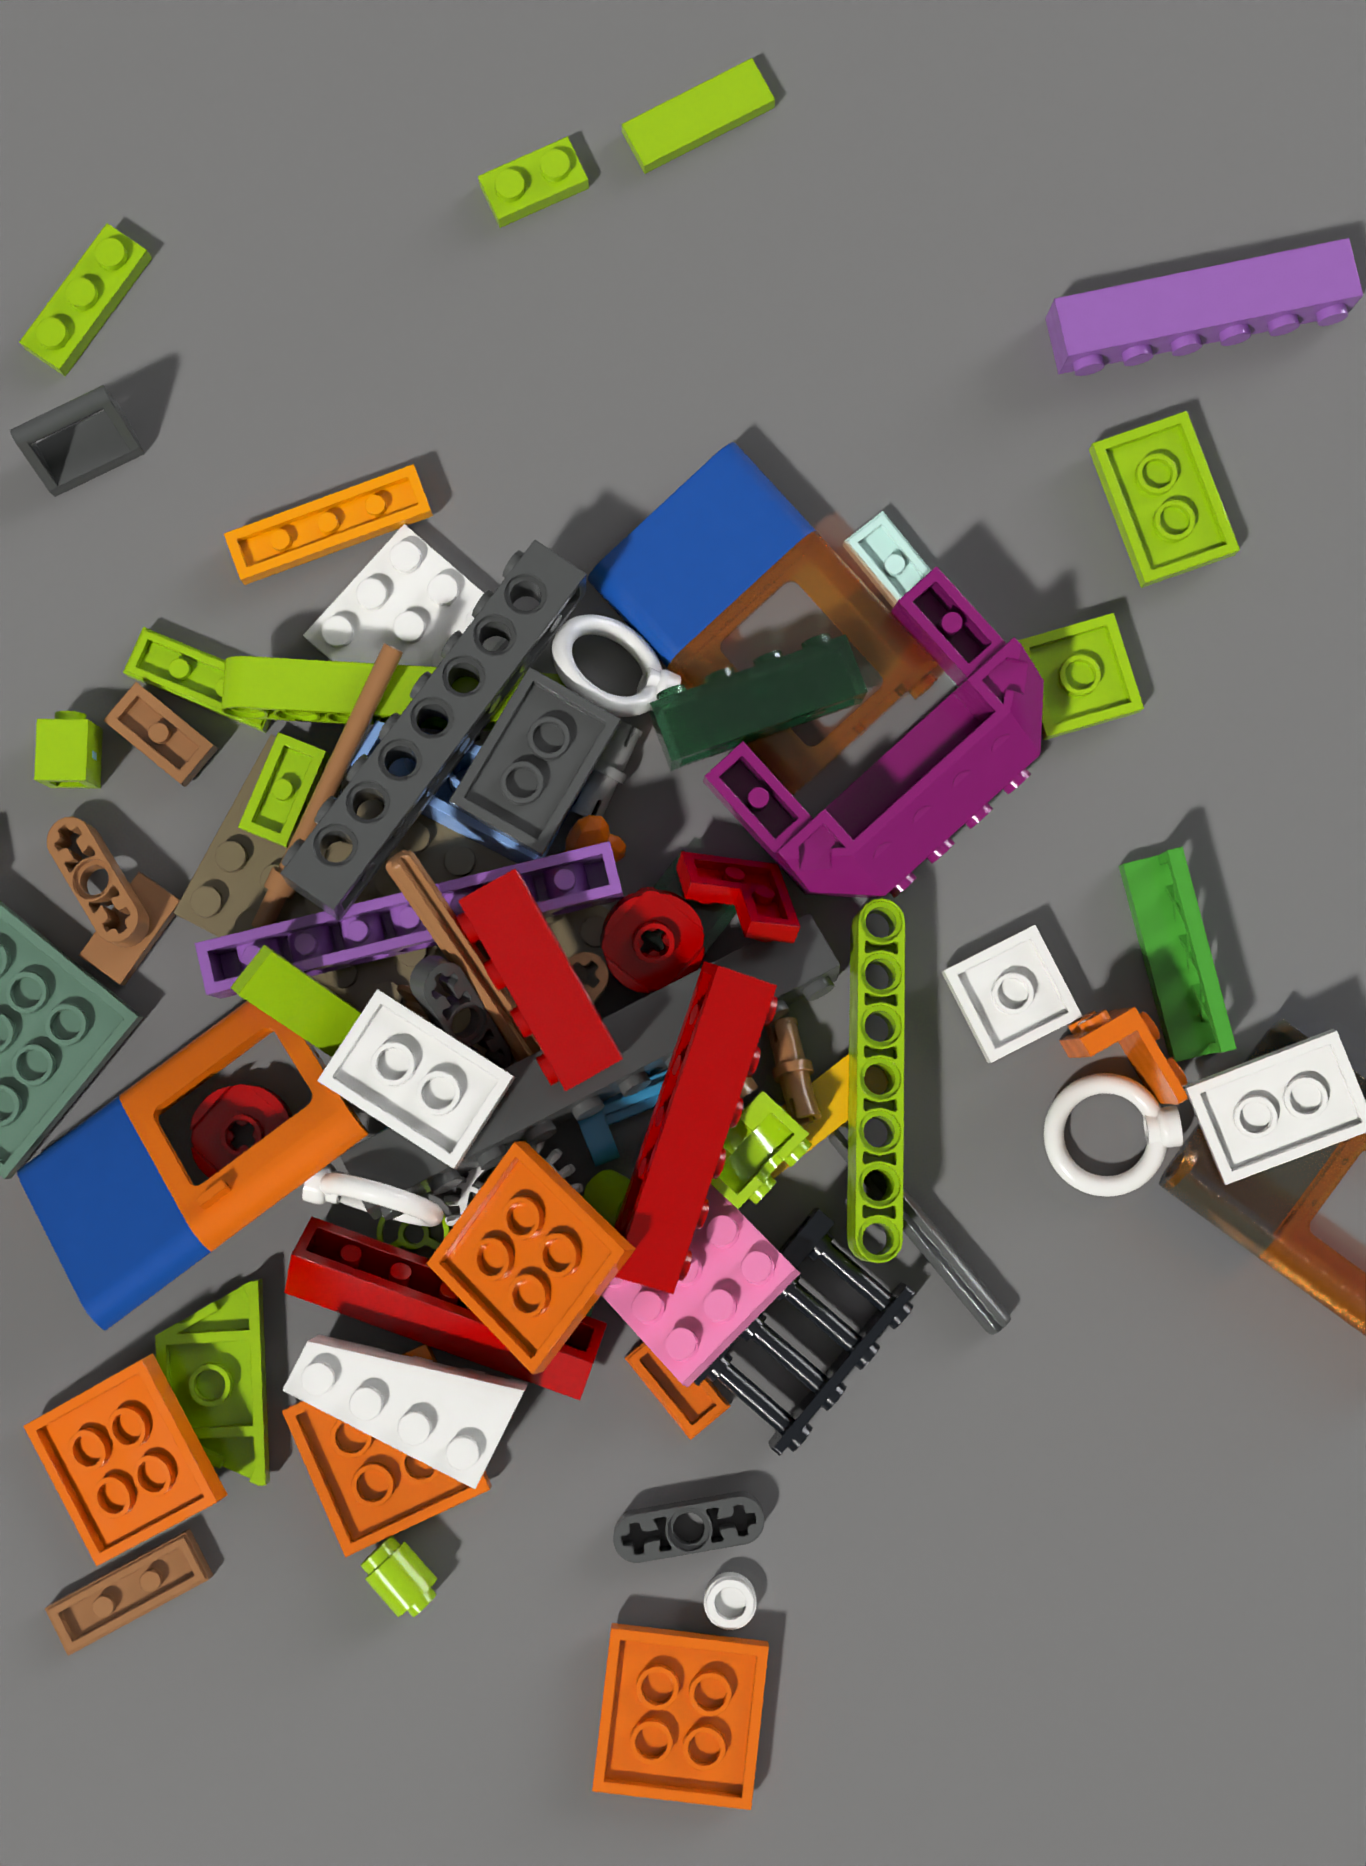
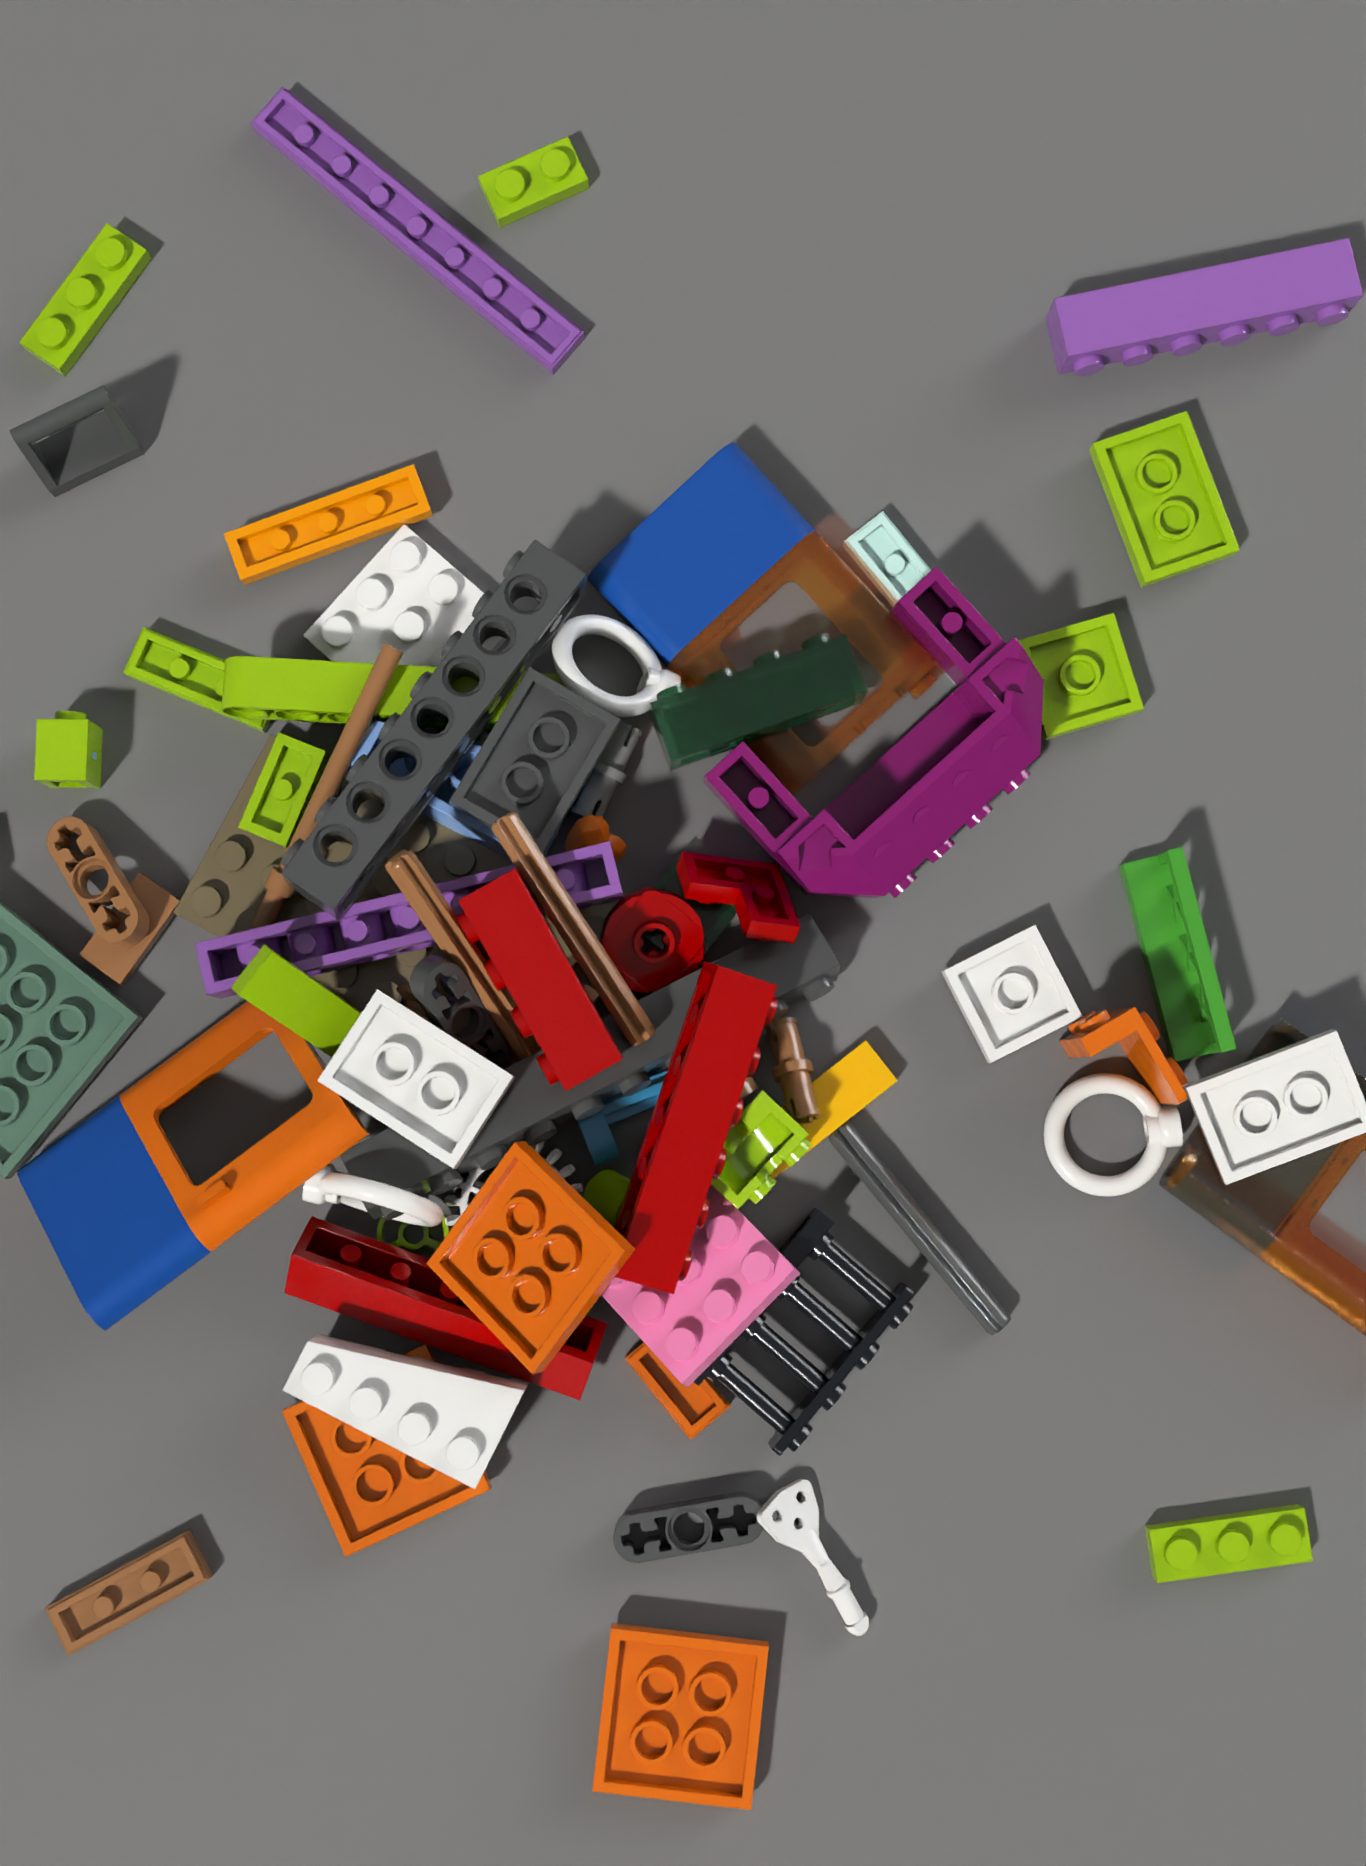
orange plate [23,1353,228,1567] -> none
medium nougat plate [103,682,218,787] -> none
lime wing [155,1279,270,1486] -> none
red plate [190,1084,292,1178] -> none
lime brick [360,1536,438,1617] -> none
lime tile [621,58,775,174] -> none
white tile [704,1572,757,1630] -> none
lime beam [847,898,905,1263] -> none
none -> medium lavender tile [251,87,585,375]
none -> medium nougat axle [491,812,655,1046]
none -> white piece [757,1479,869,1636]
none -> lime plate [1145,1504,1313,1583]

